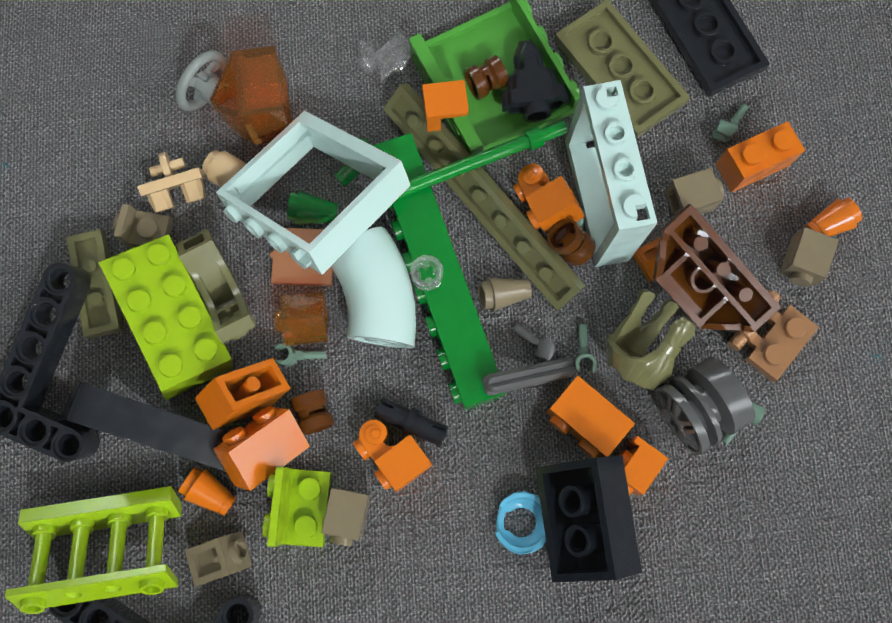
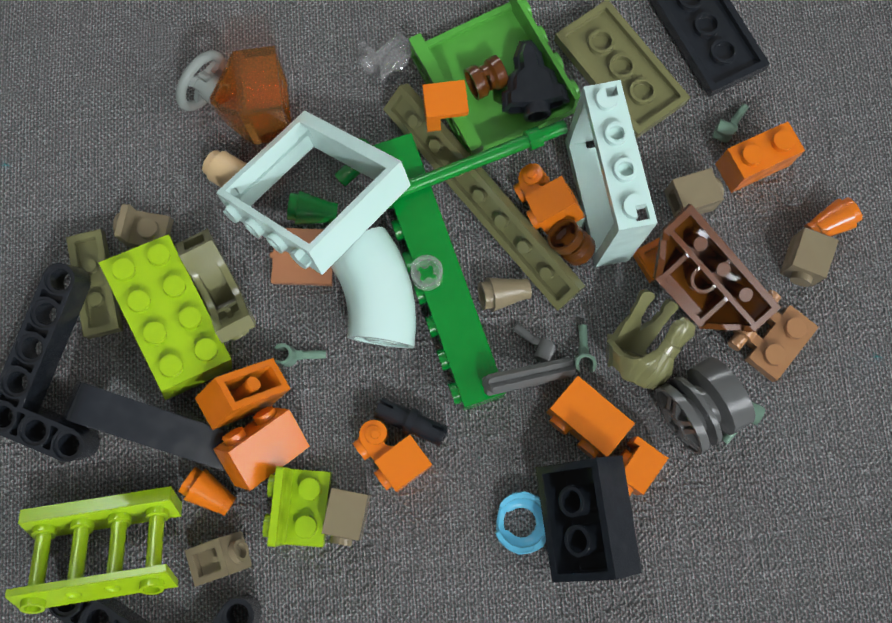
tan hips [137,152,207,213] -> none
clear orange brick [274,292,329,346] -> none
reddish brown wheel [290,390,335,436] -> none

